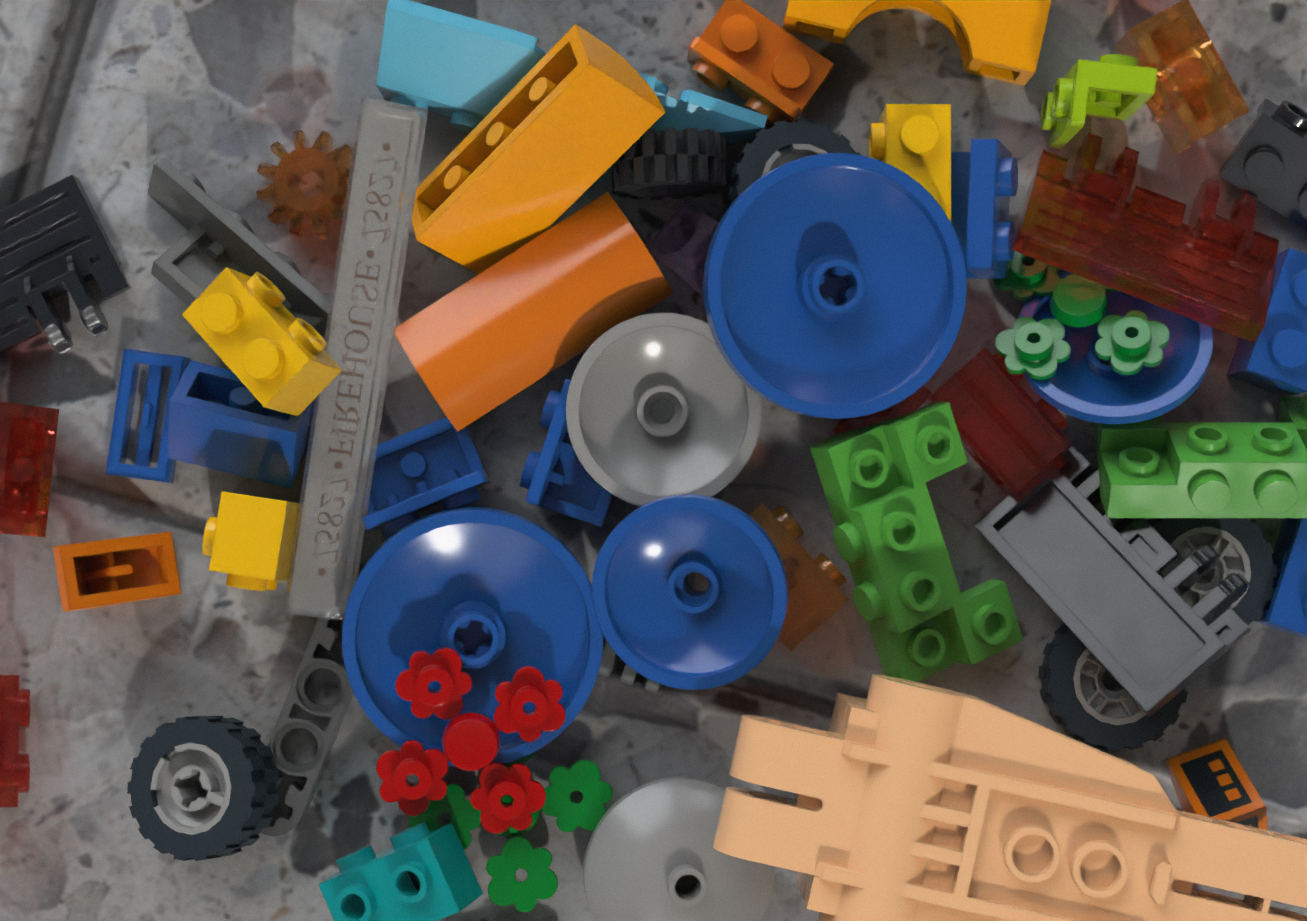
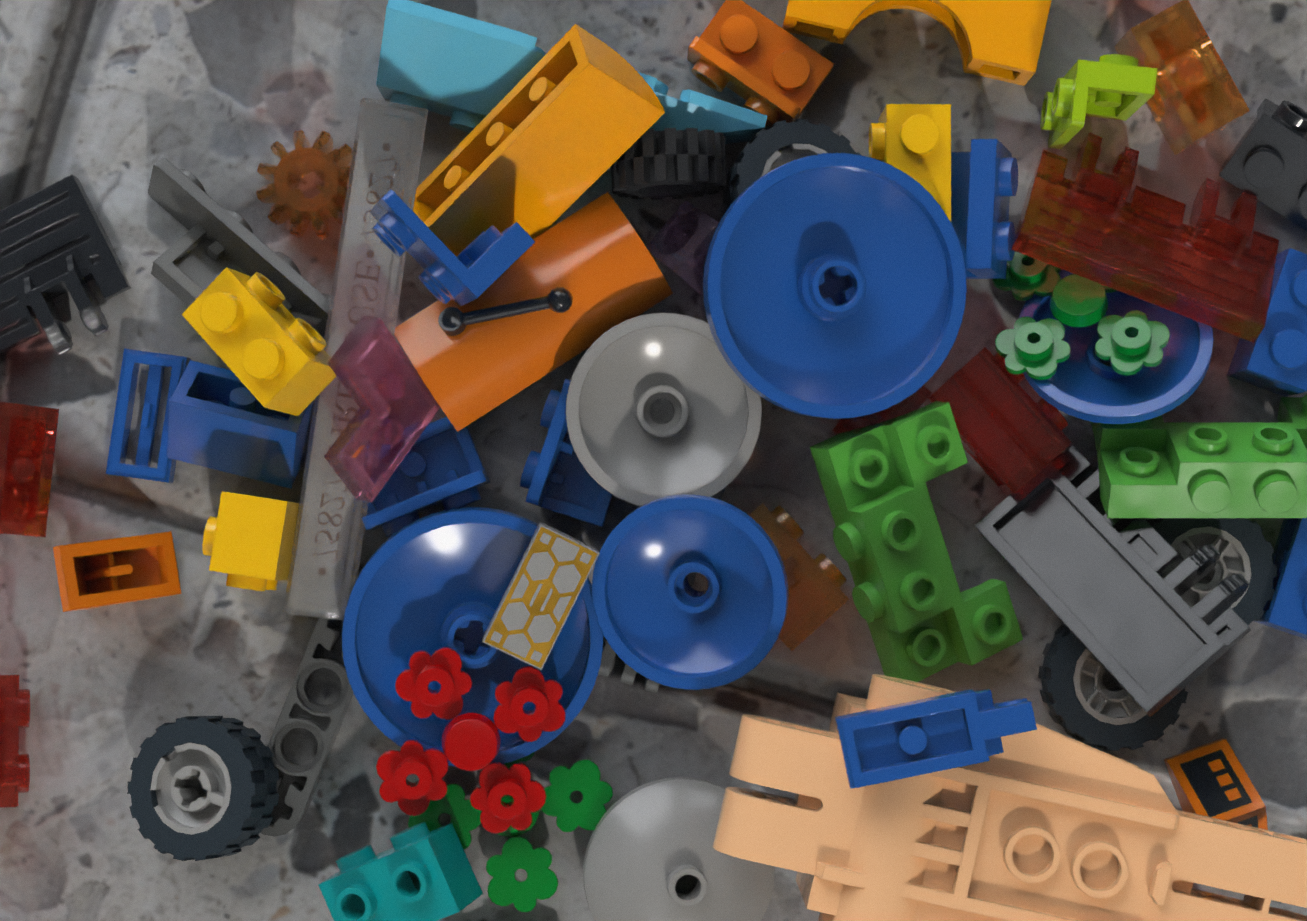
none -> clear pink tile [324,316,440,502]
none -> blue bracket [370,189,535,307]
none -> black hinge [438,287,573,336]
none -> tile [482,522,600,670]
none -> blue hinge [835,689,1037,789]

